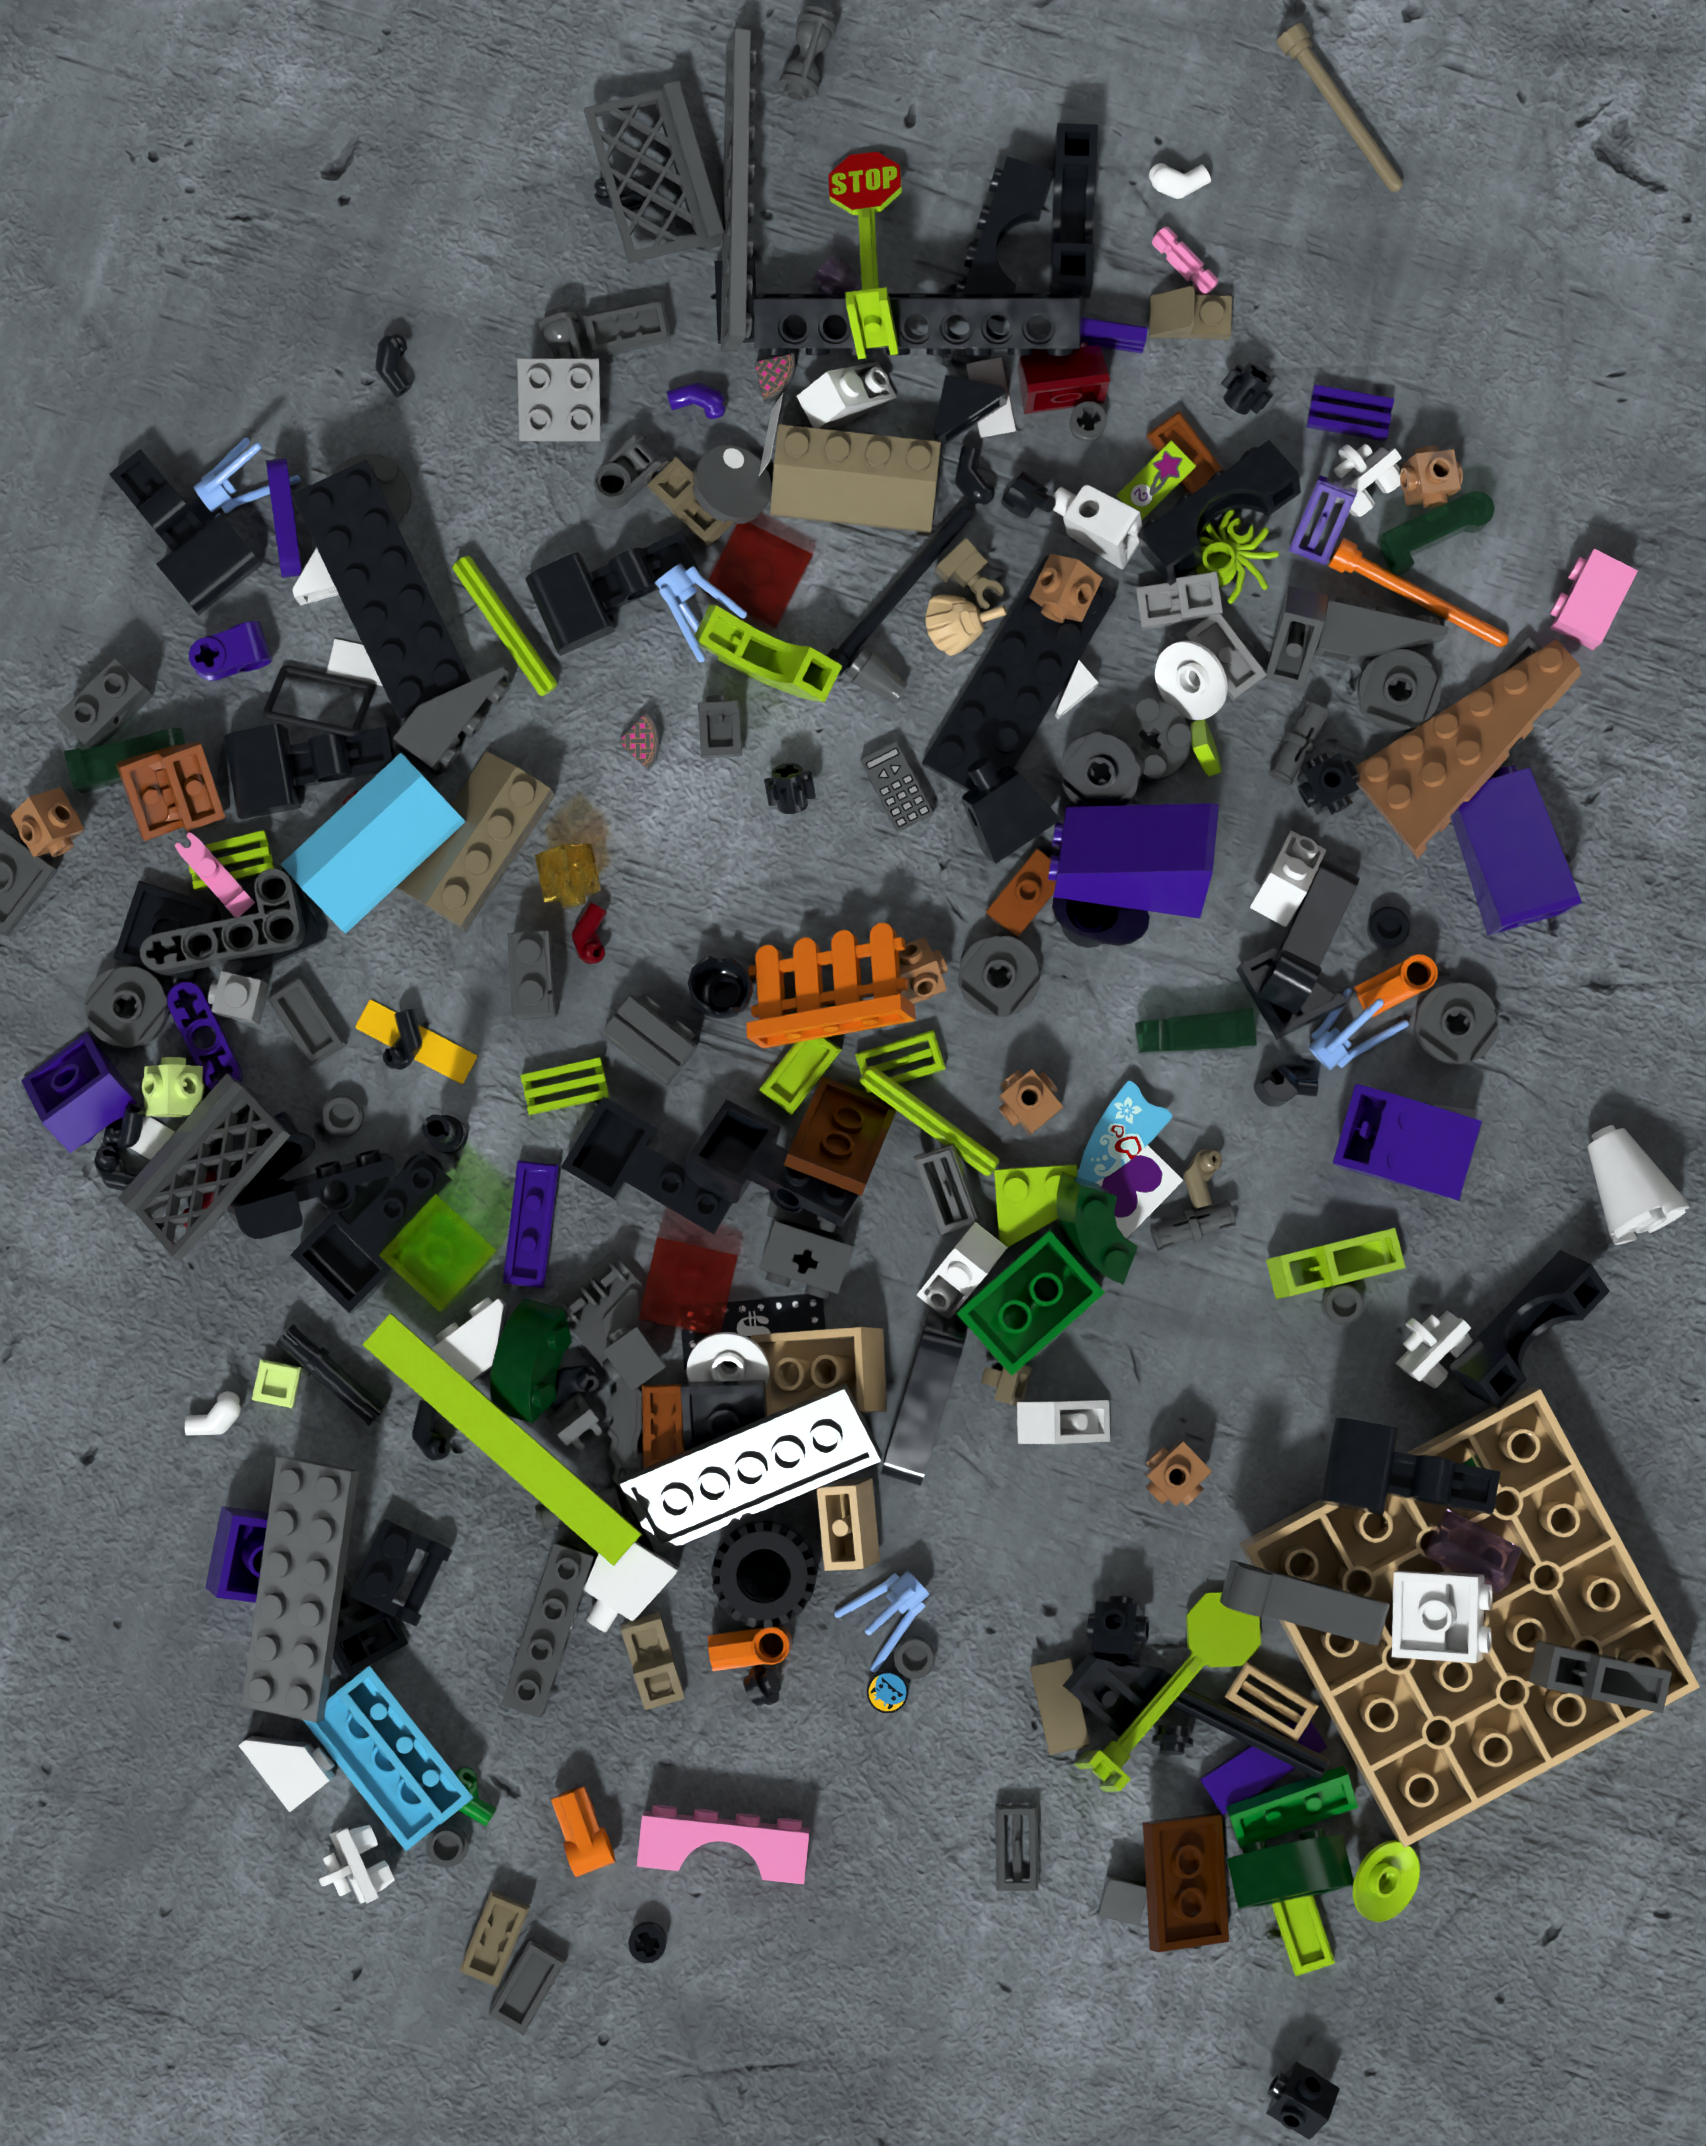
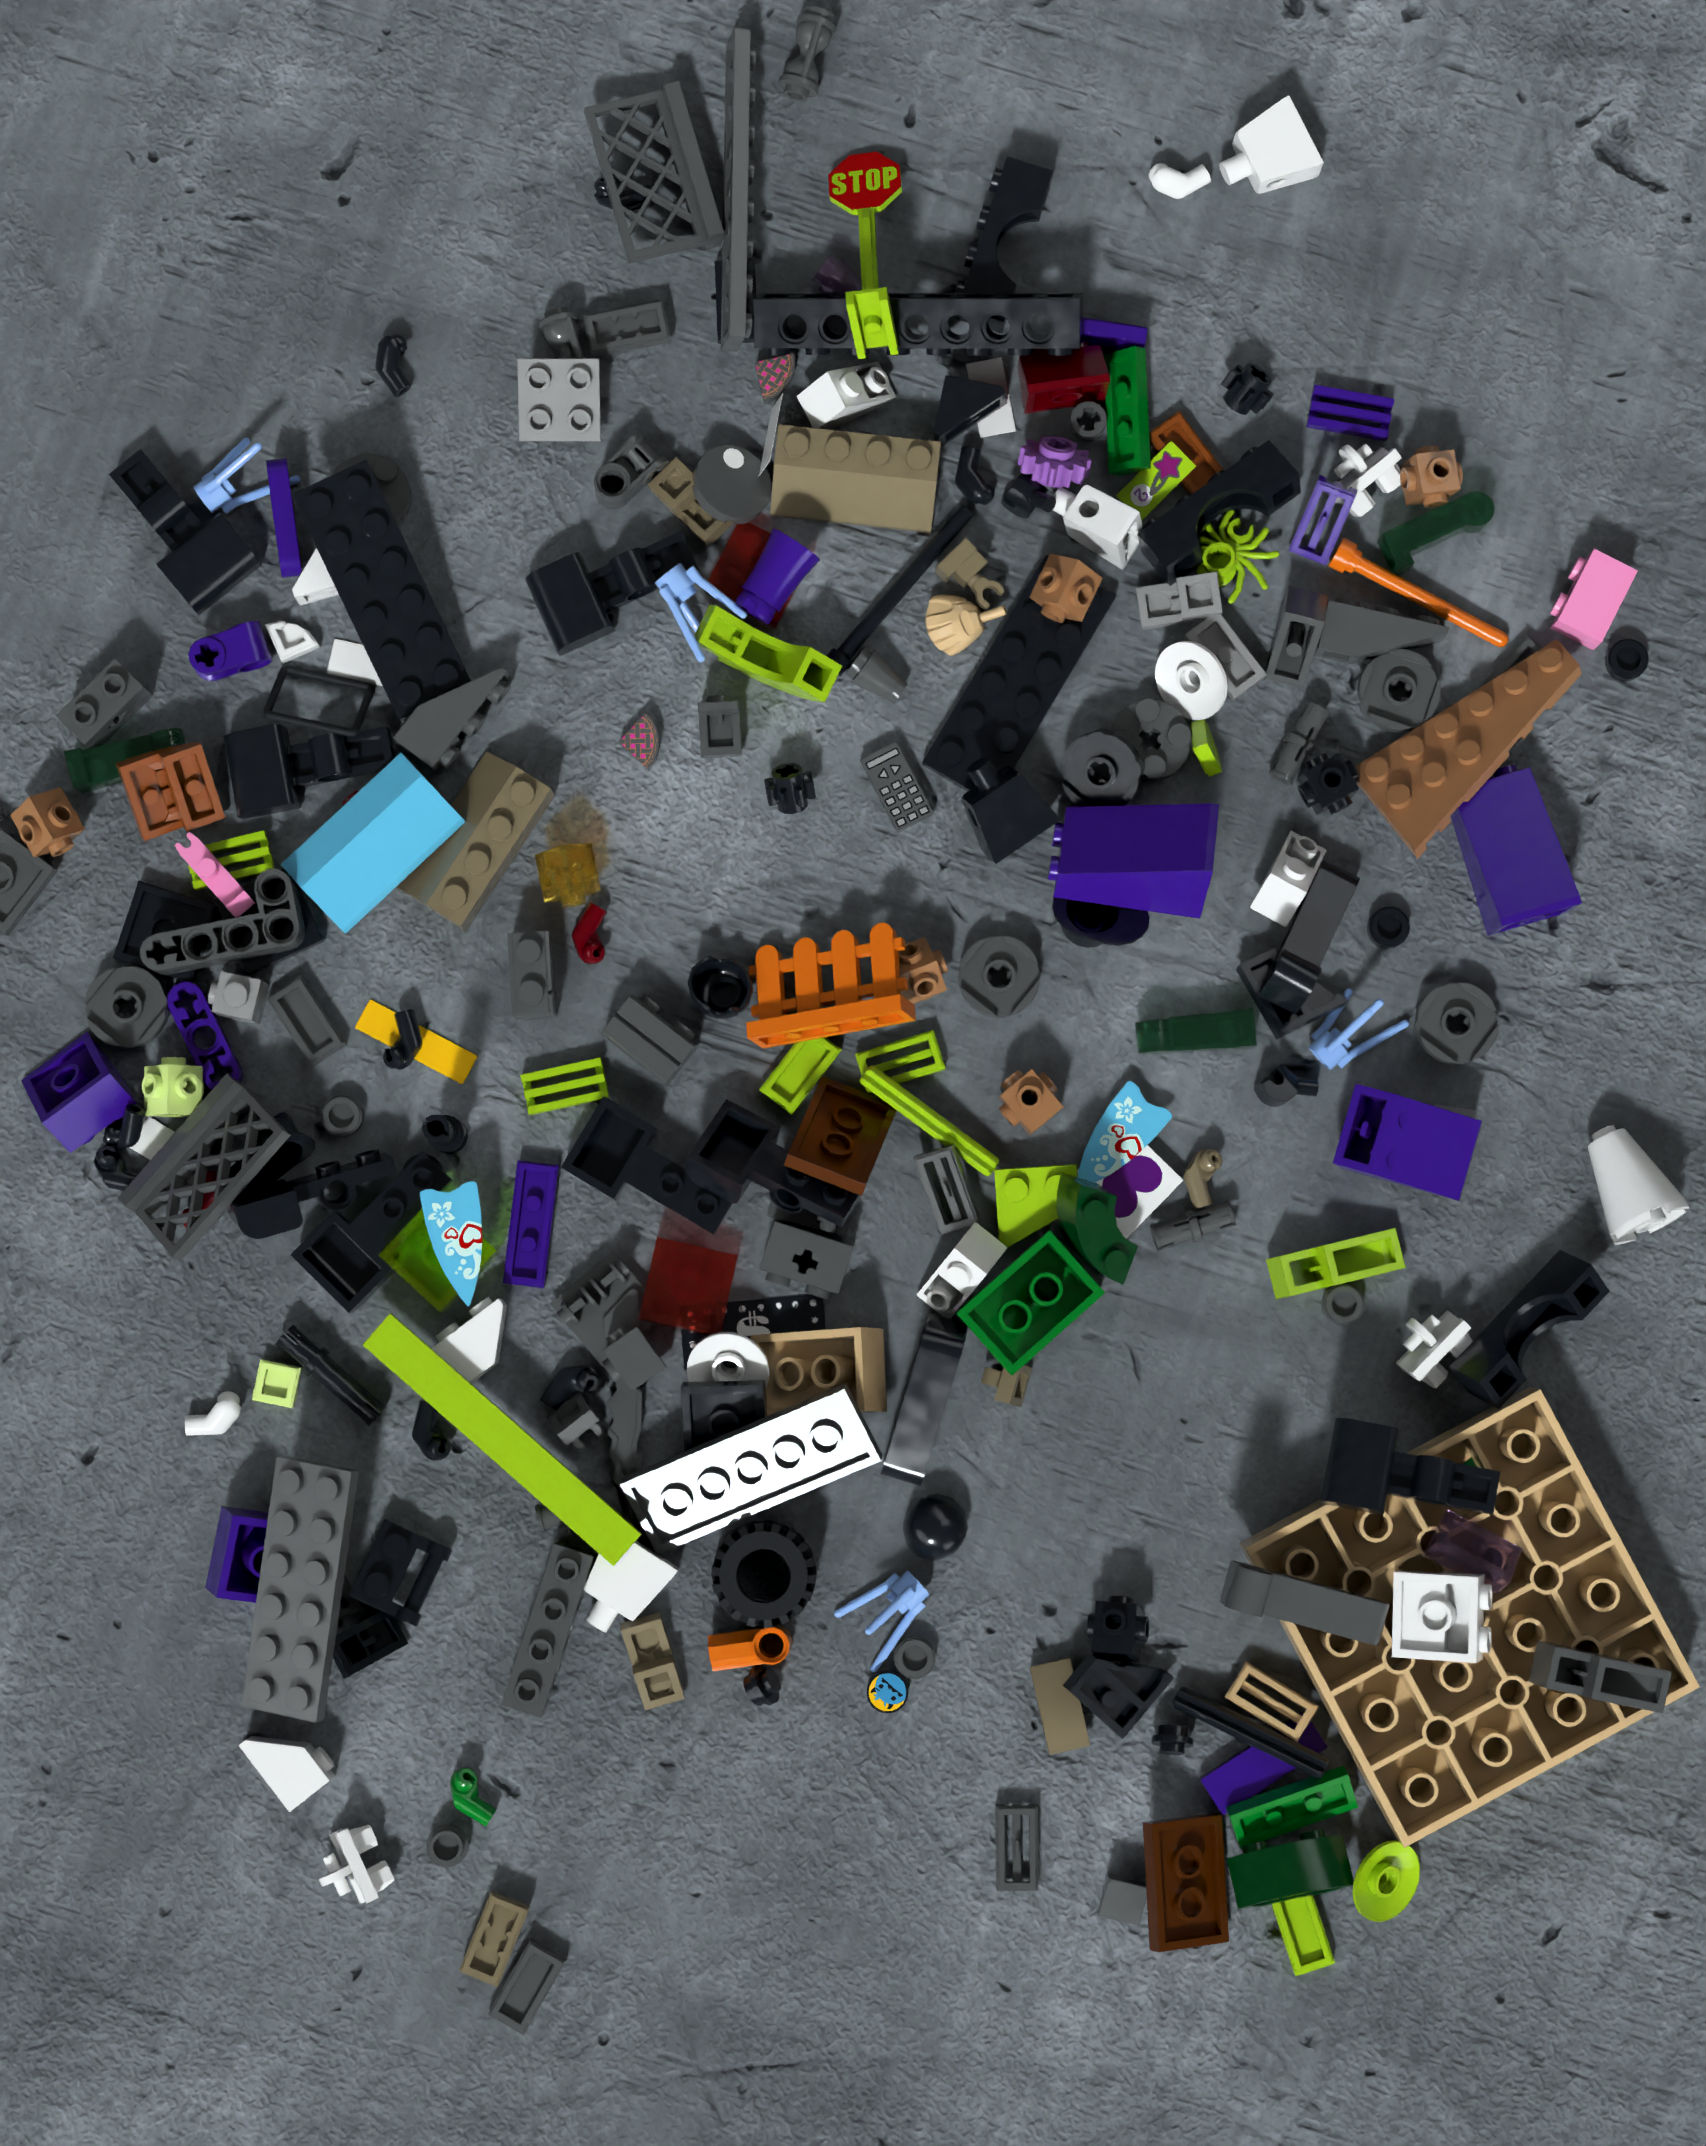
medium azure slope [303,1666,473,1851] -> none
lime axle [452,555,557,696] -> none
dark green brick [490,1298,572,1423] -> none
orange piece [551,1785,616,1877] -> none
black bush [628,1921,667,1963] -> none
bright pink arch [637,1805,810,1884] -> none
dark orange plate [642,1384,685,1468] -> none
dark purple arm [666,382,726,419] -> none
tan brick [817,1478,880,1571] -> none
dark orange plate [986,849,1055,938] -> none
white slope [1017,1400,1110,1444] -> none
black arch [1049,123,1098,298] -> none
white piece [1055,660,1098,719] -> none
lime piece [1074,1592,1261,1792] -> none
medium nougat brick [1144,1440,1212,1506] -> none
dark tan slope [1149,286,1232,340] -> none
bright pink axle [1152,226,1218,295] -> none
black brick [1266,2061,1340,2140] -> none
dark tan piece [1276,22,1403,192] -> none
orange piece [1353,954,1438,1019] -> none
none -> white tile [265,621,320,664]
none -> medium azure sticker [419,1181,482,1307]
none -> dark purple plant [735,528,820,624]
none -> black hair [903,1494,968,1561]
none -> medium lavender gear [1018,436,1092,488]
none -> green plate [1104,346,1151,476]
none -> white torso [1219,96,1324,194]
none -> black tile [1605,639,1649,682]

